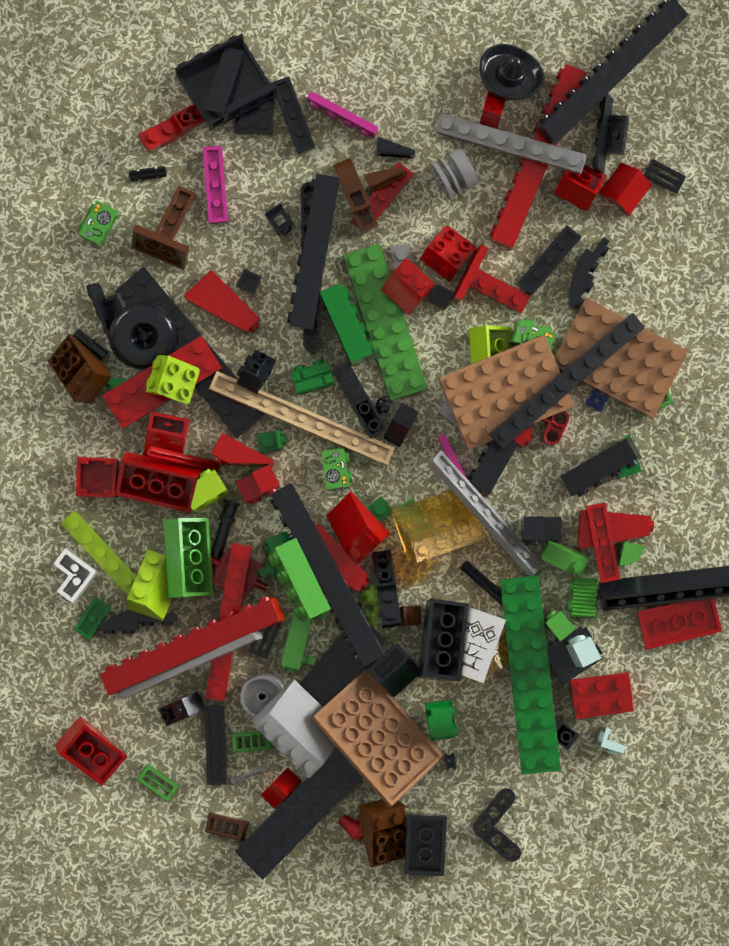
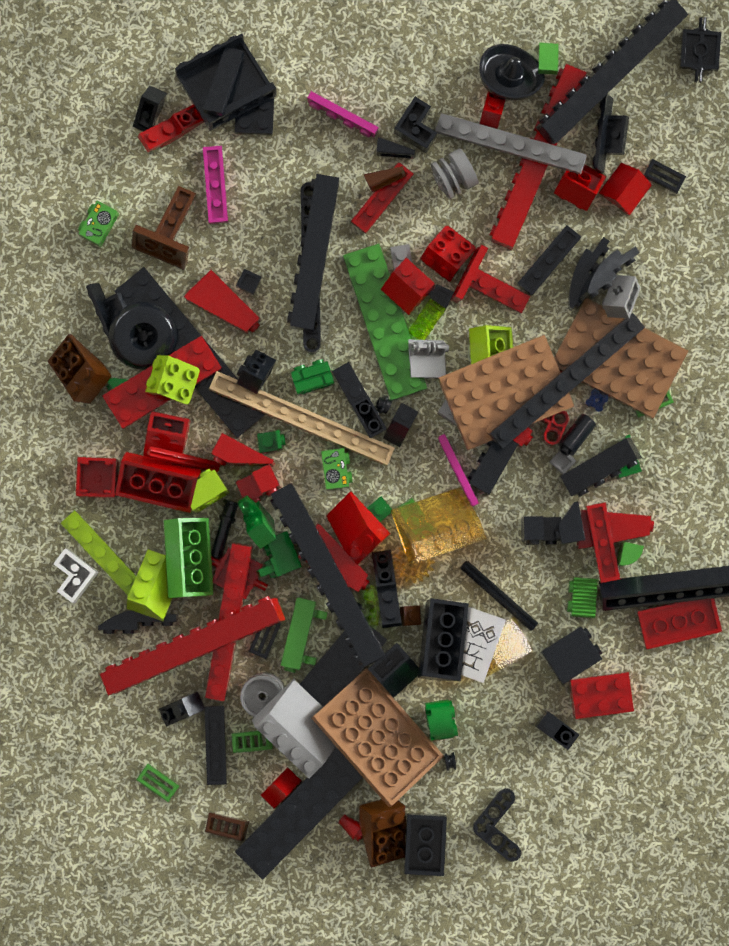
red slope [55,716,128,786] -> none
black axle [73,329,108,361] -> none
green plate [74,597,112,640] -> none
light grey tile [119,632,263,699] -> none
black axle [129,166,167,182] -> none
light grey hinge [229,765,267,785] -> none
black window [265,203,294,236] -> none
bright green brick [268,538,331,623] -> none
black plate [273,76,315,155] -> none
green brick [320,283,375,367] -> none
reddish brown slope [333,158,379,233] -> none
light grey plate [428,450,542,576] -> none
green plate [500,575,561,775] -> none
bright green brick [509,318,556,349] -> none
bright green slope [540,541,589,576] -> none
bright green slope [544,610,575,642] -> none
light aqua brick [566,635,601,667] -> none
light aqua bracket [597,727,625,755] -> none
none -> black slope [133,86,167,131]
none -> green hinge [238,496,276,549]
none -> black brick [394,96,437,153]
none -> clear neon green slope [408,298,446,340]
none -> light grey hinge [408,339,449,378]
none -> bright green slope [538,42,558,75]
none -> light grey tile [549,451,576,475]
none -> black slope [555,501,585,545]
none -> black brick [558,414,596,456]
none -> black slope [580,246,640,301]
none -> light grey brick [602,275,640,319]
none -> black plate [680,17,721,83]

